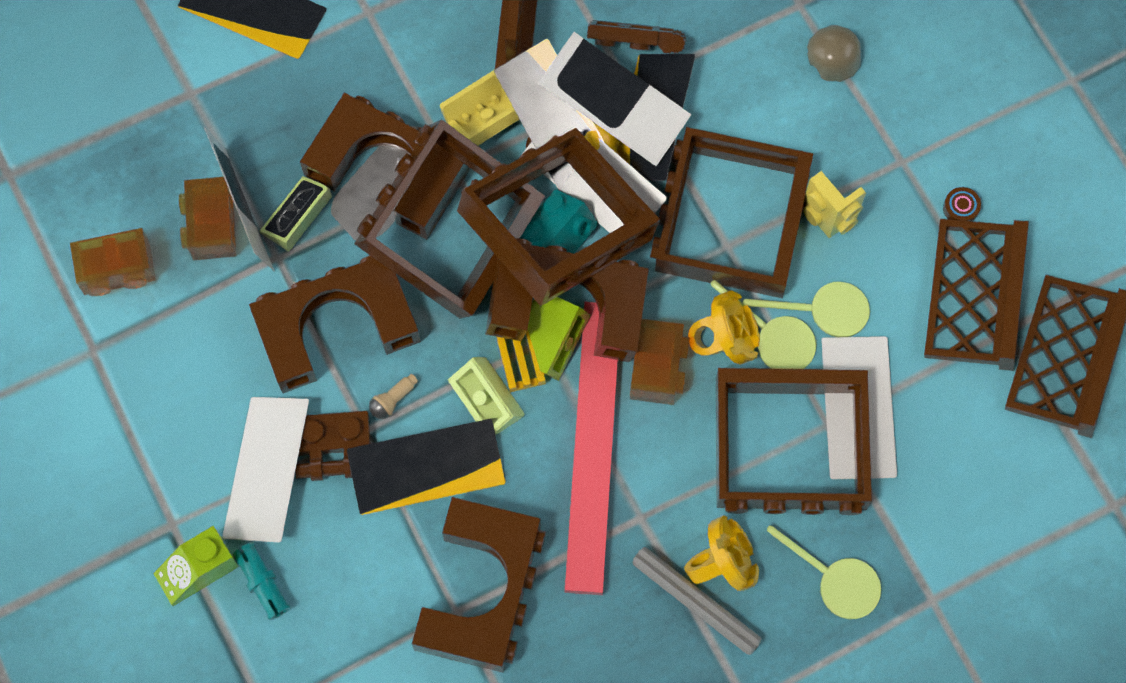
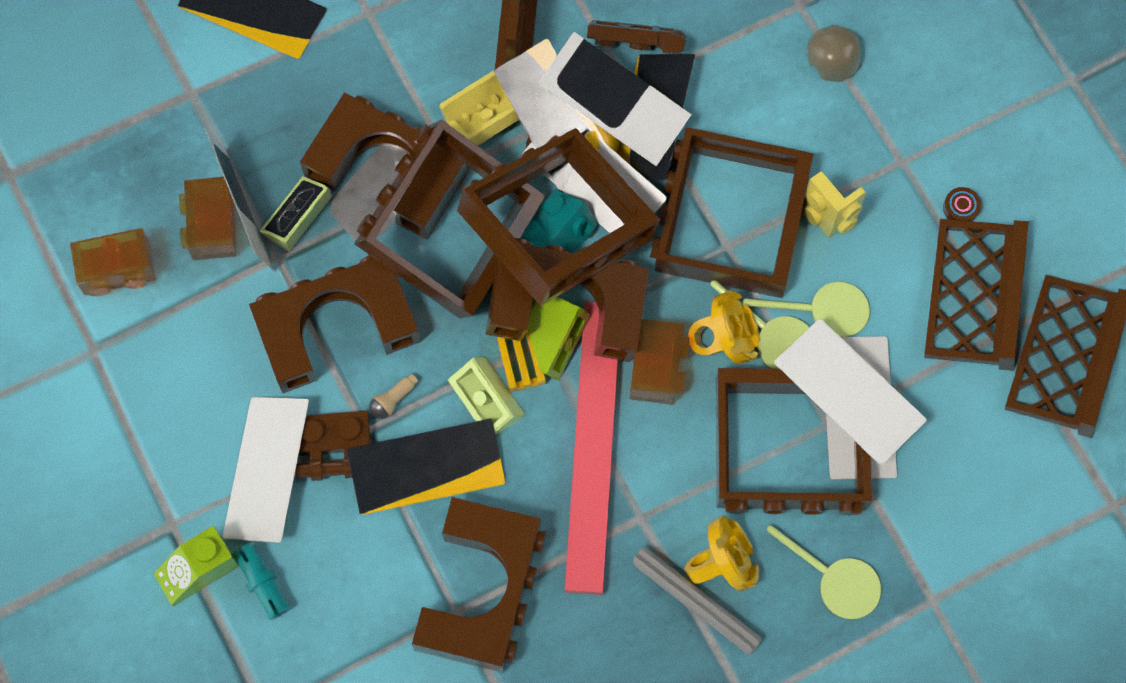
none -> white sticker [774,319,927,465]

